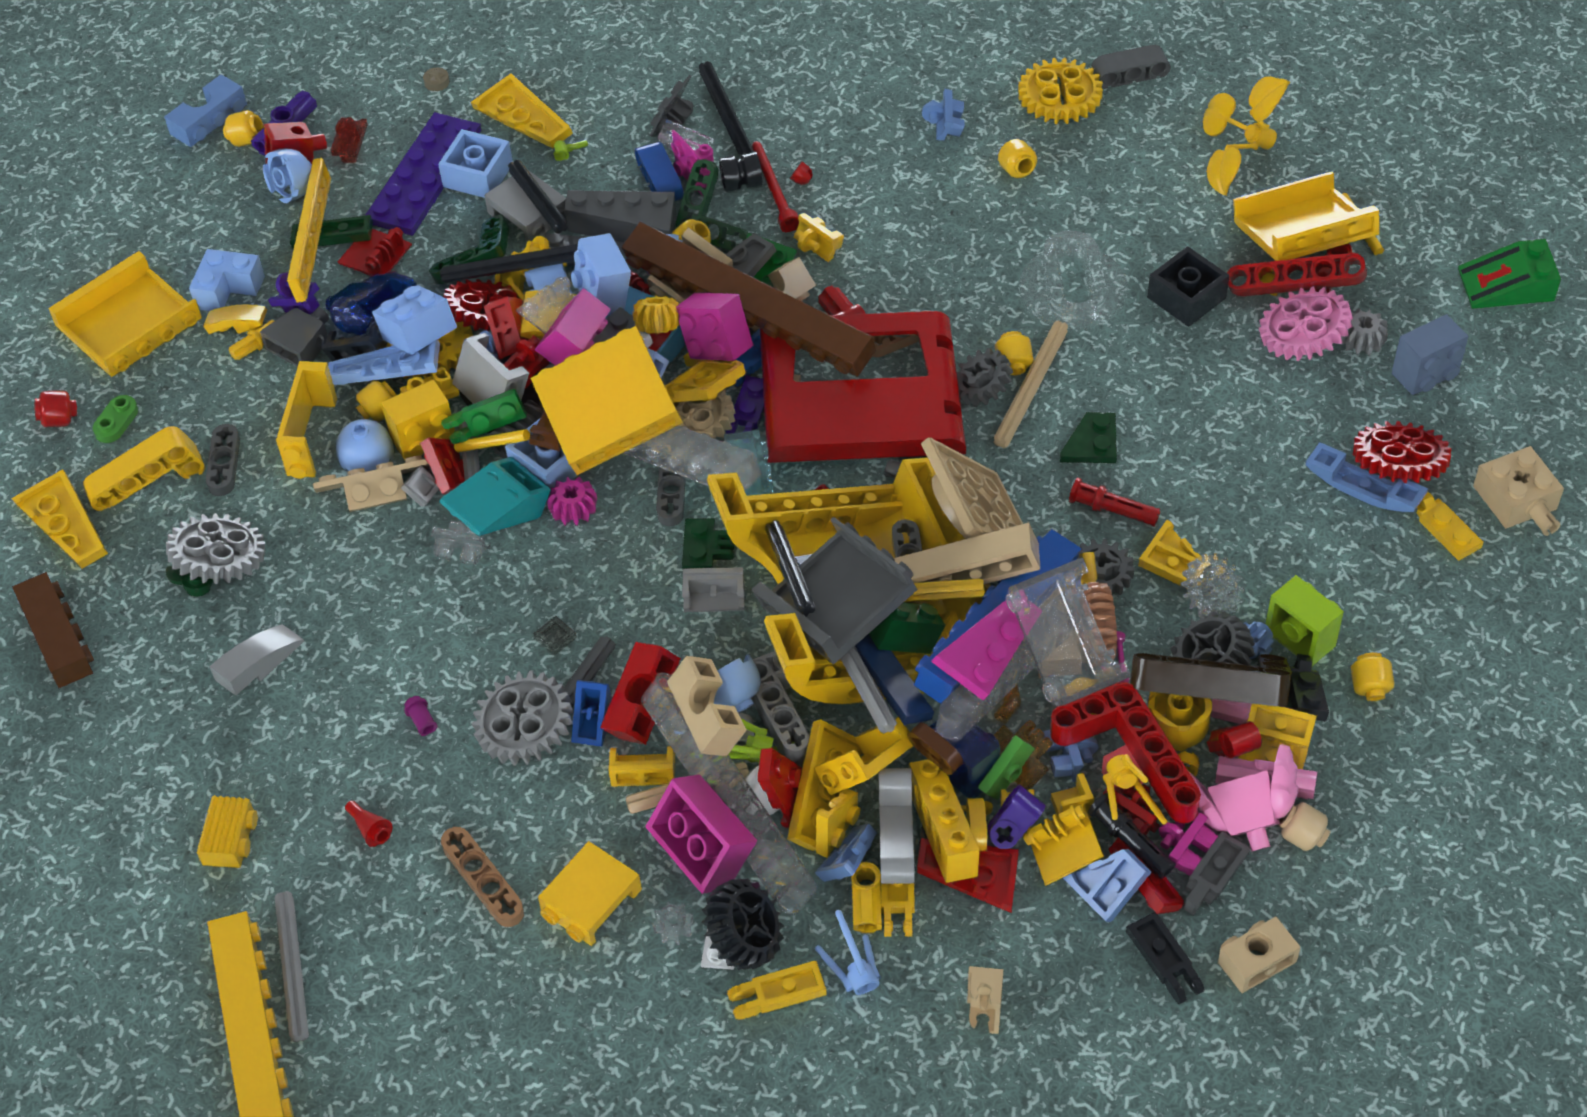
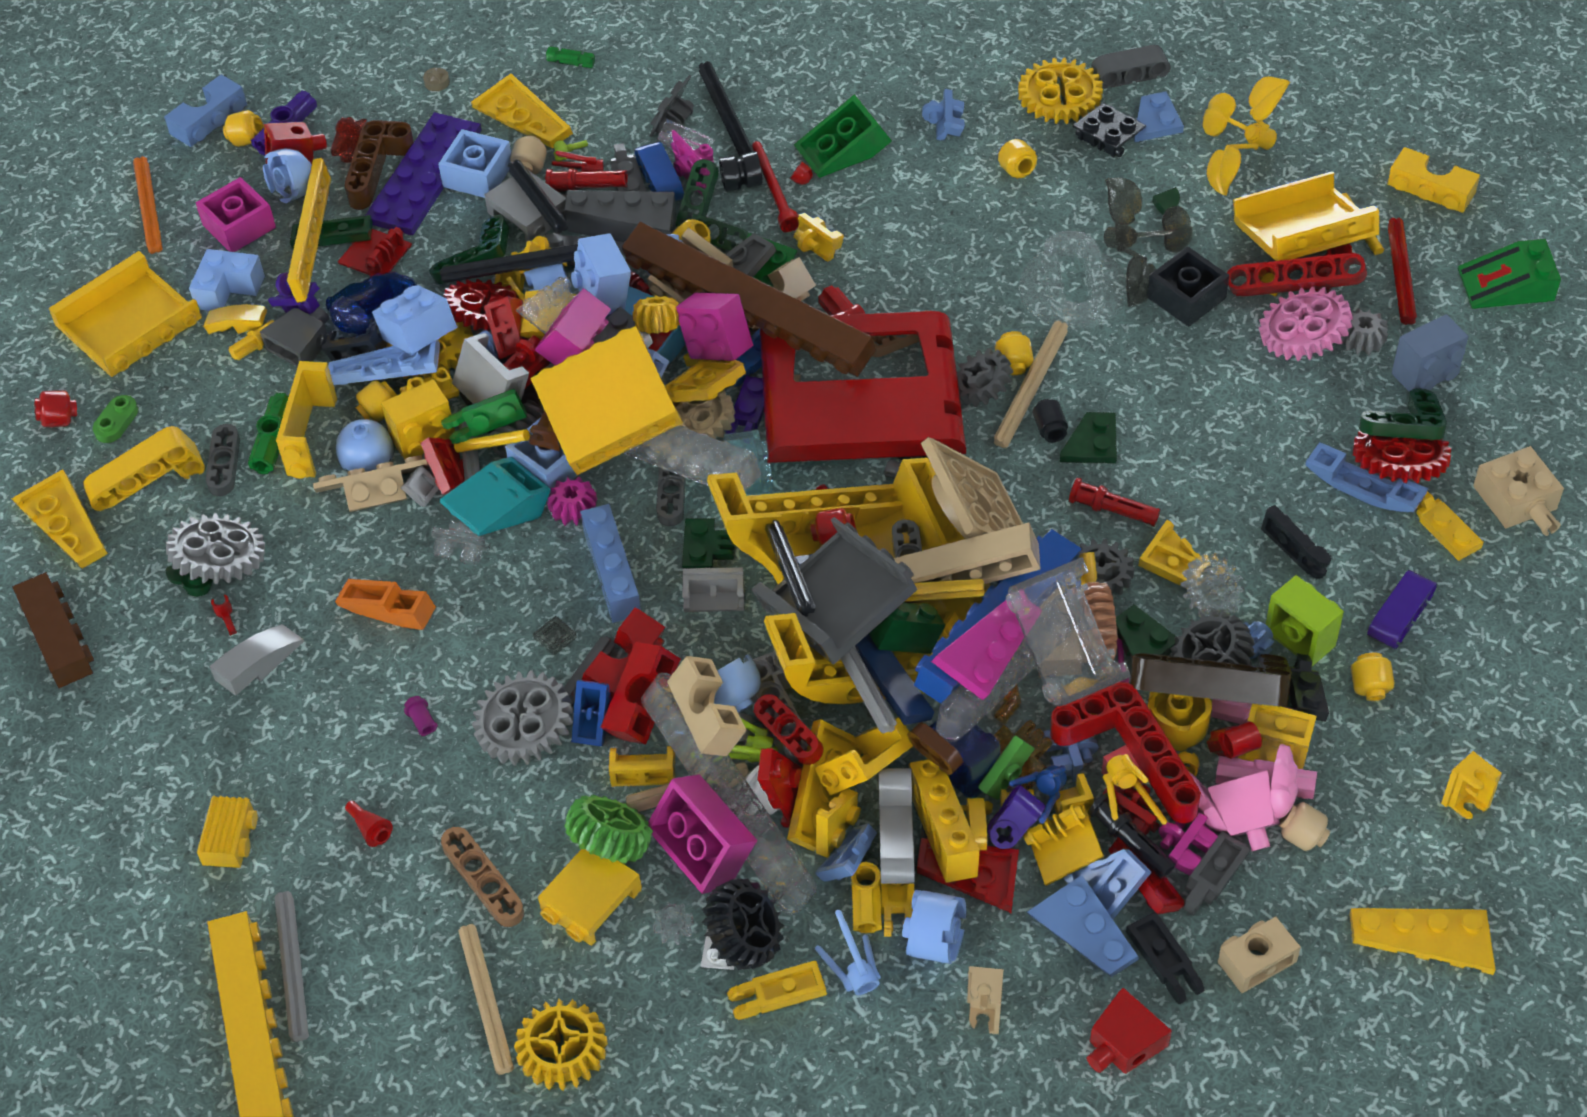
none -> orange axle [133,156,163,254]
none -> dark pink brick [195,177,276,252]
none -> red hand [211,595,237,636]
none -> green piece [248,392,289,475]
none -> orange slope [335,579,436,630]
none -> reddish brown beam [344,120,414,210]
none -> tan axle [458,924,514,1075]
none -> tan head [510,135,547,175]
none -> yellow gear [514,998,608,1091]
none -> red pin [545,168,628,190]
none -> green axle [546,46,595,68]
none -> red plant [551,151,604,192]
none -> bright green gear [564,795,653,863]
none -> medium blue brick [580,504,641,623]
none -> red arch [582,607,665,698]
none -> dark grey hinge [610,143,647,192]
none -> red beam [754,694,824,765]
none -> green slope [794,94,892,178]
none -> red head [810,508,857,546]
none -> light blue brick [902,890,966,964]
none -> blue plant [1009,765,1067,824]
none -> medium blue wing [1027,875,1139,977]
none -> black brick [1032,399,1068,443]
none -> black hinge [1073,103,1146,158]
none -> red torso [1086,988,1172,1074]
none -> clear smoke plant [1104,177,1193,307]
none -> dark green wing [1116,604,1177,660]
none -> medium blue wing [1134,91,1184,142]
none -> dark green tile [1152,187,1180,219]
none -> black hinge [1261,505,1332,580]
none -> yellow wing [1350,908,1496,975]
none -> dark green beam [1359,388,1447,440]
none -> dark purple beam [1367,570,1437,649]
none -> yellow arch [1387,147,1480,213]
none -> red axle [1388,217,1417,325]
none -> yellow hinge [1441,751,1502,819]

